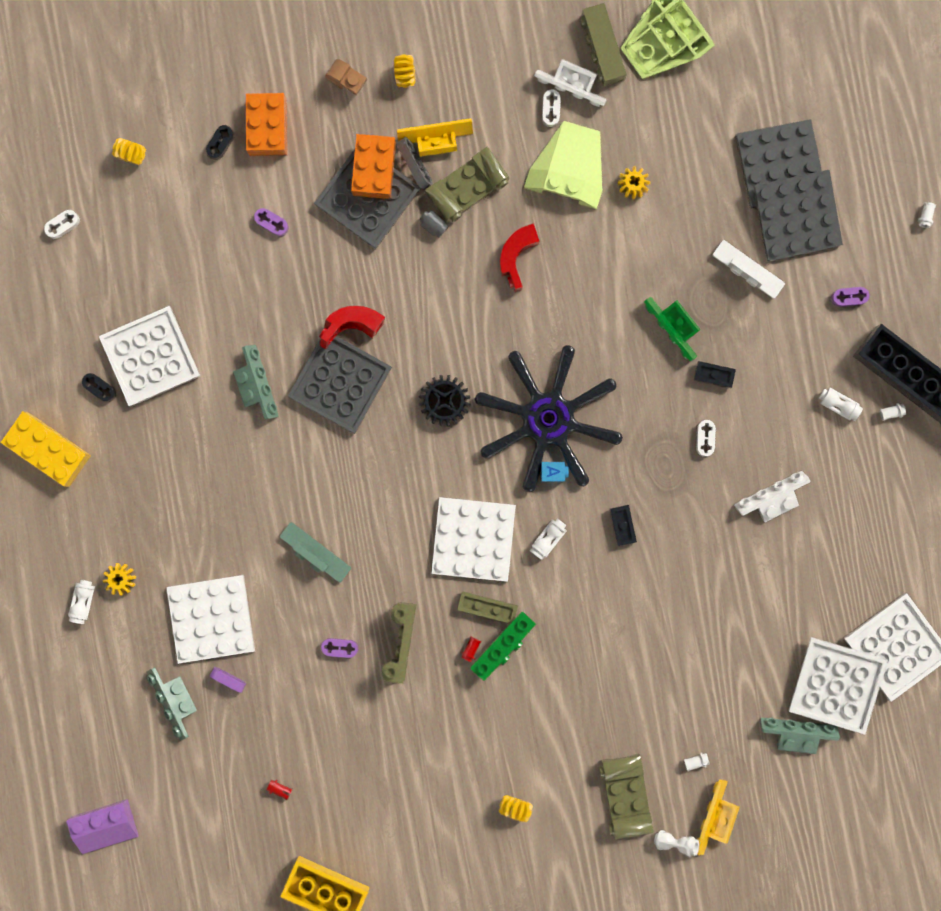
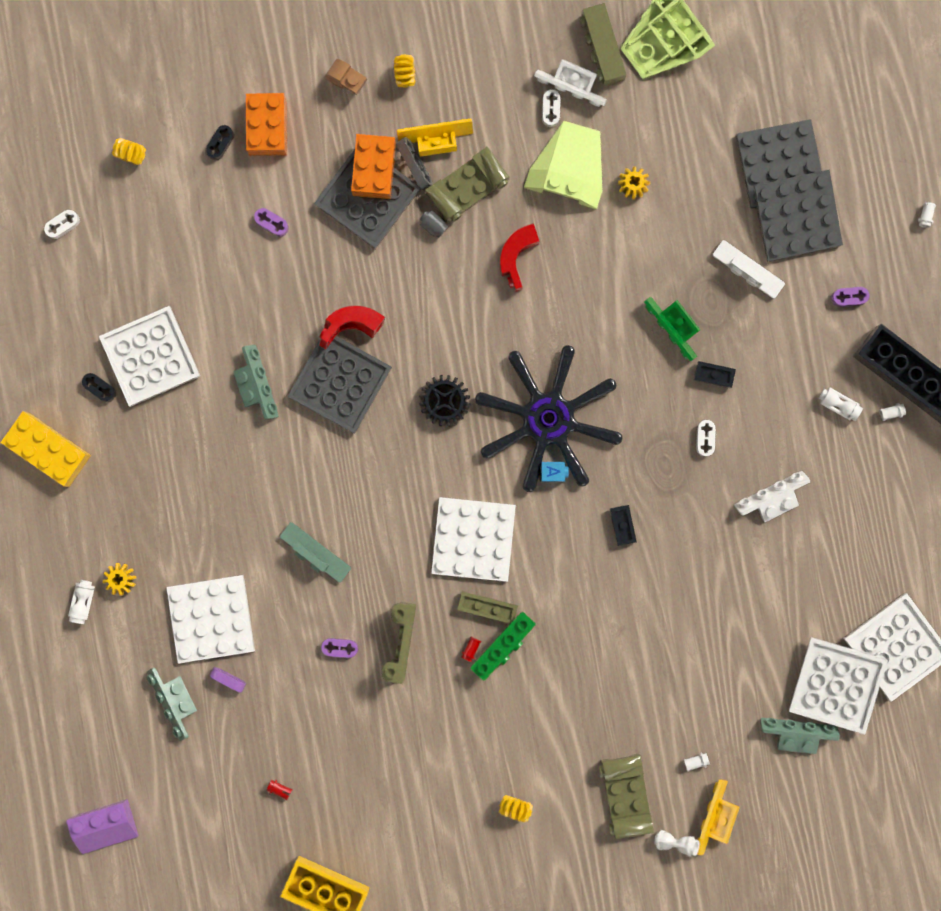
white piece [530,519,567,560] -> none

